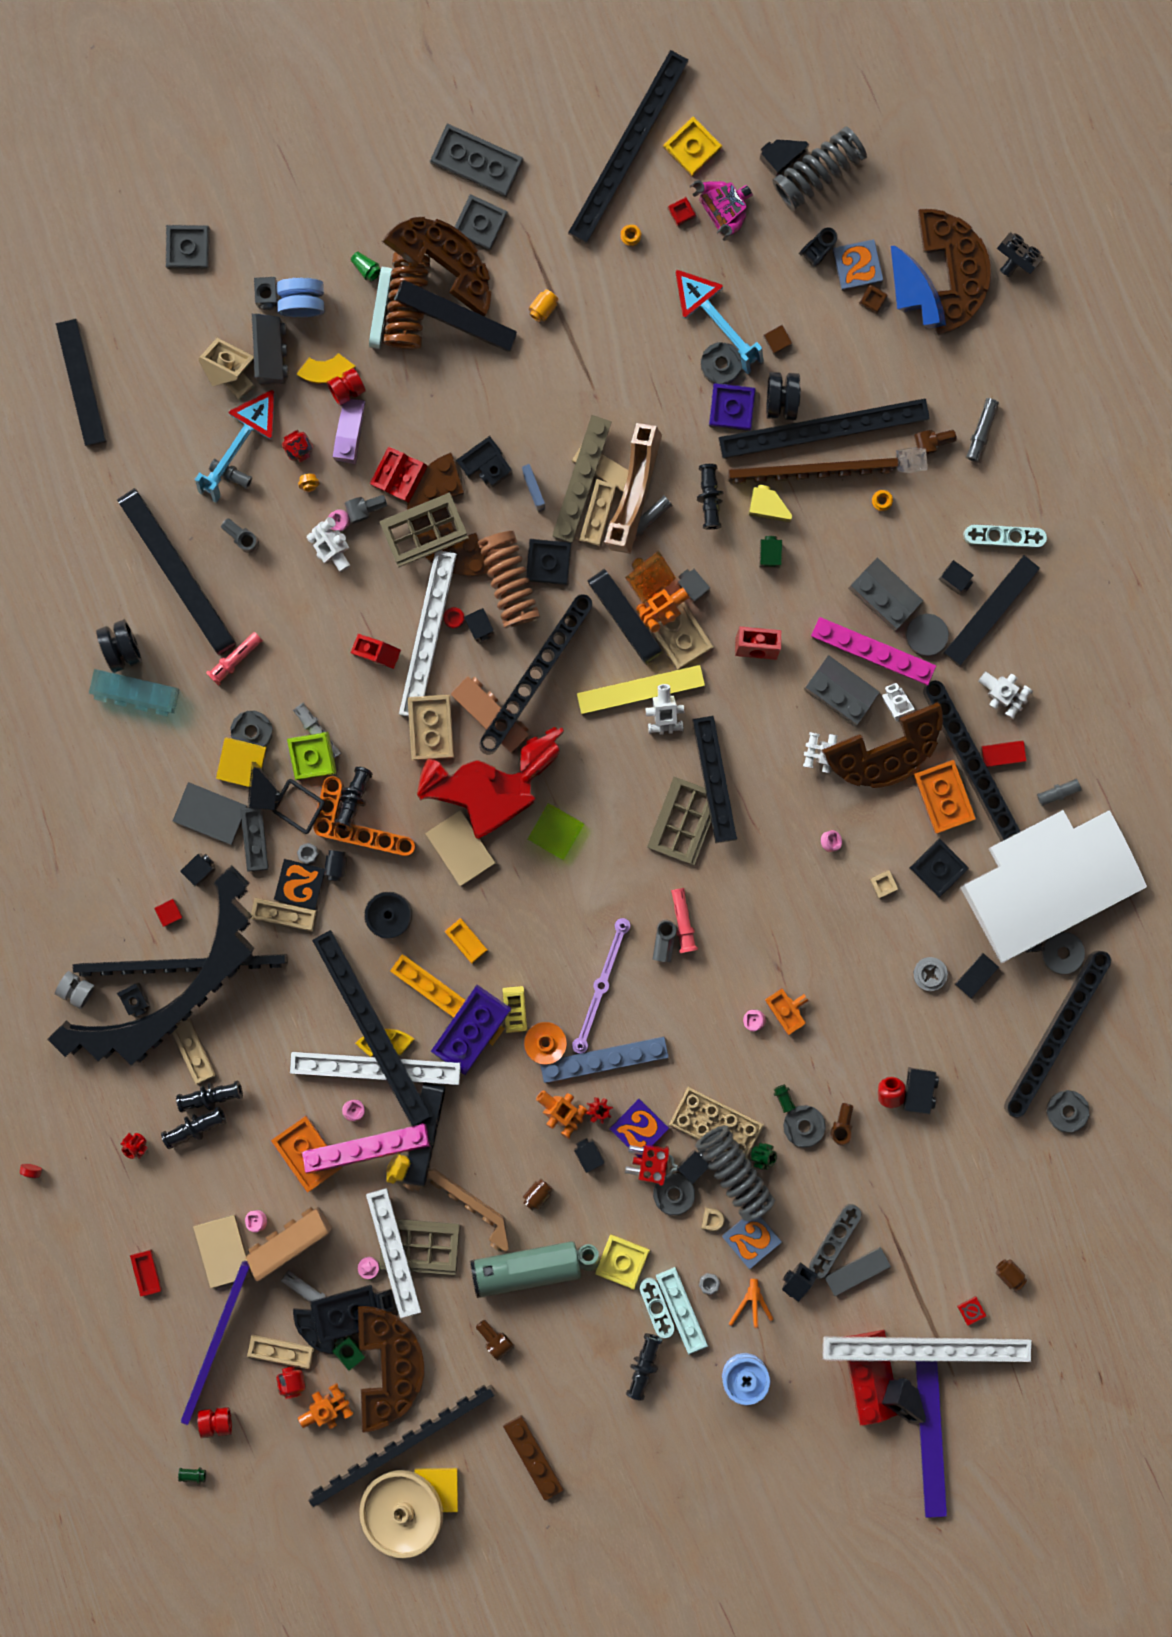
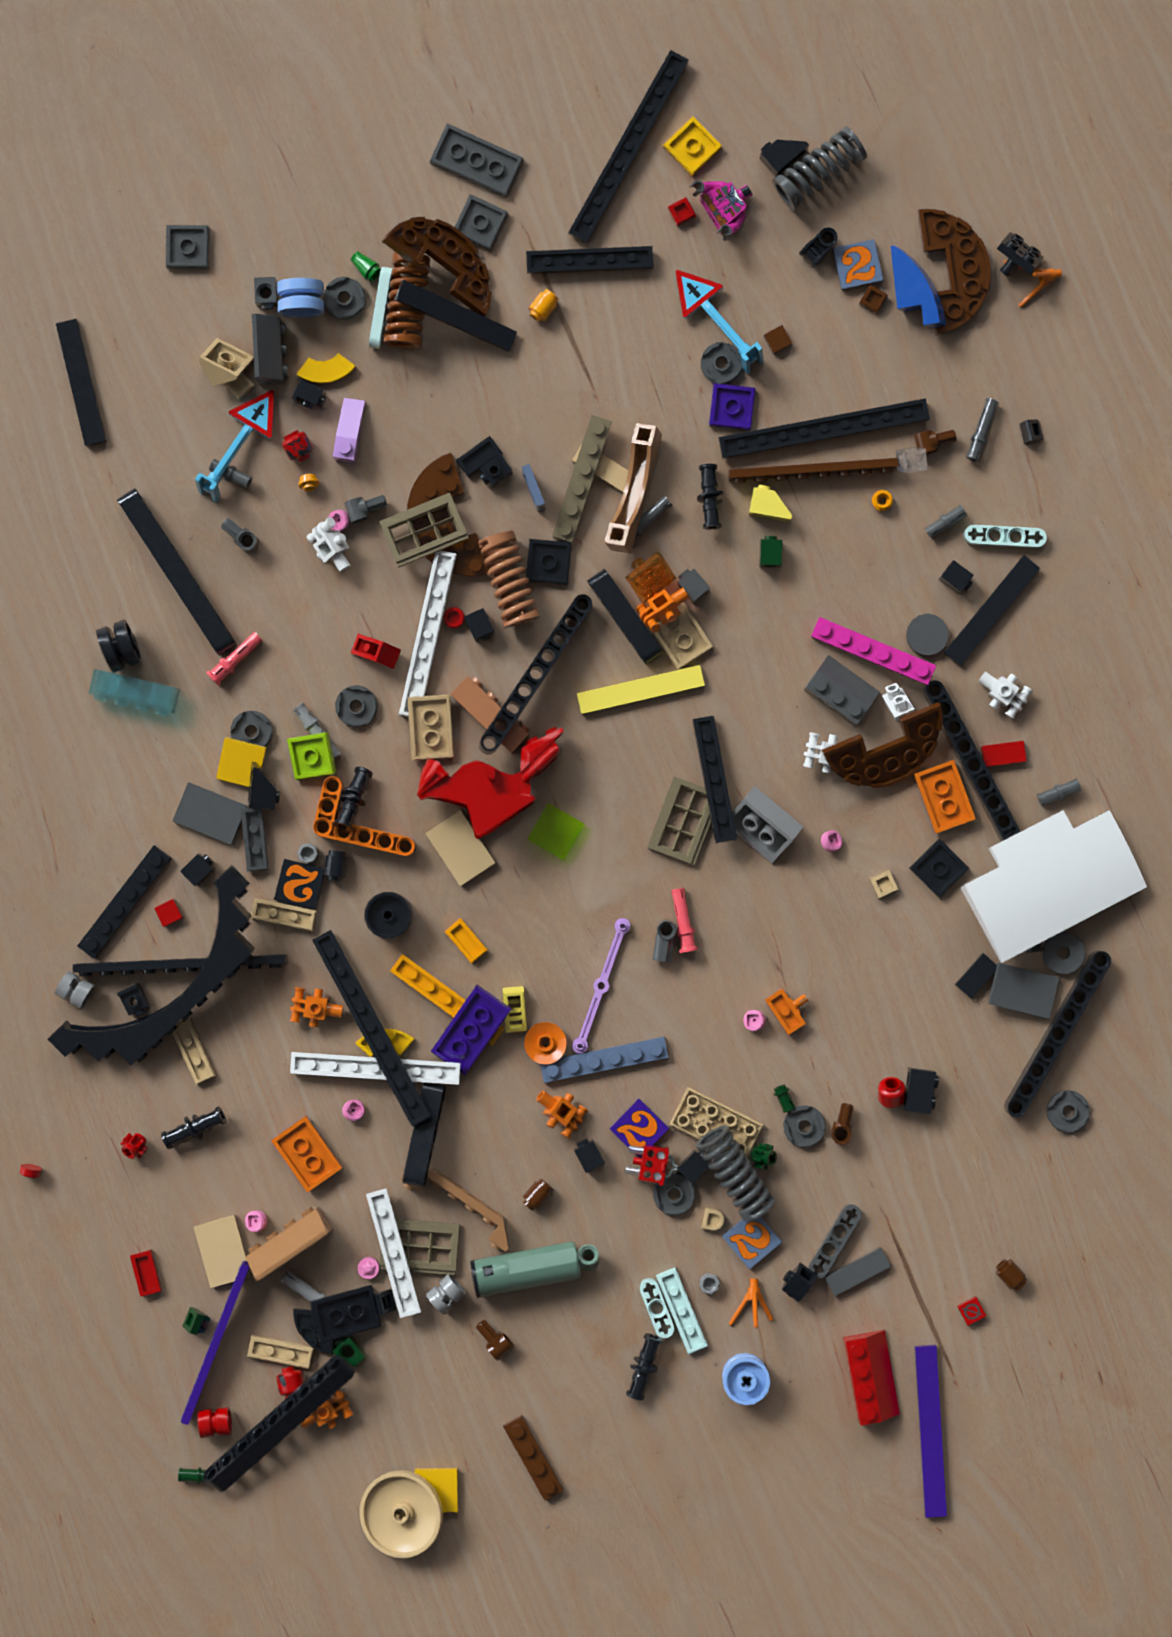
black piece [176,1080,243,1113] -> none
black piece [272,779,325,834] -> none
plate [302,1124,430,1174] -> none
black plate [308,1385,495,1508] -> none
red wheel [327,368,366,406] -> none
reddish brown plate [358,1306,424,1433] -> none
red slope [369,447,428,503] -> none
yellow tile [386,1154,409,1184] -> none
tan tile [580,479,617,546] -> none
red gear [585,1097,613,1124] -> none
light yellow tile [595,1234,650,1290] -> none
light orange plate [620,224,641,246] -> none
white piece [645,684,684,735] -> none
red brick [735,626,782,660] -> none
black wheel [766,372,801,420] -> none
white plate [823,1337,1031,1362] -> none
dark grey slope [848,557,923,631] -> none
black slope [882,1378,926,1423] -> none
light grey gear [913,957,948,991] -> none
none -> black plate [77,845,172,959]
none -> dark green tile [182,1307,210,1335]
none -> black beam [203,1355,356,1492]
none -> orange piece [289,987,343,1027]
none -> black brick [292,379,327,409]
none -> dark grey tile [323,276,366,320]
none -> dark grey tile [335,685,378,727]
none -> light grey wheel [426,1274,466,1315]
none -> black plate [526,246,653,274]
none -> light grey slope [732,786,803,863]
none -> dark grey pin [925,505,967,539]
none -> dark grey tile [988,963,1059,1019]
none -> orange plant [1004,260,1062,307]
none -> black slope [1019,419,1043,444]

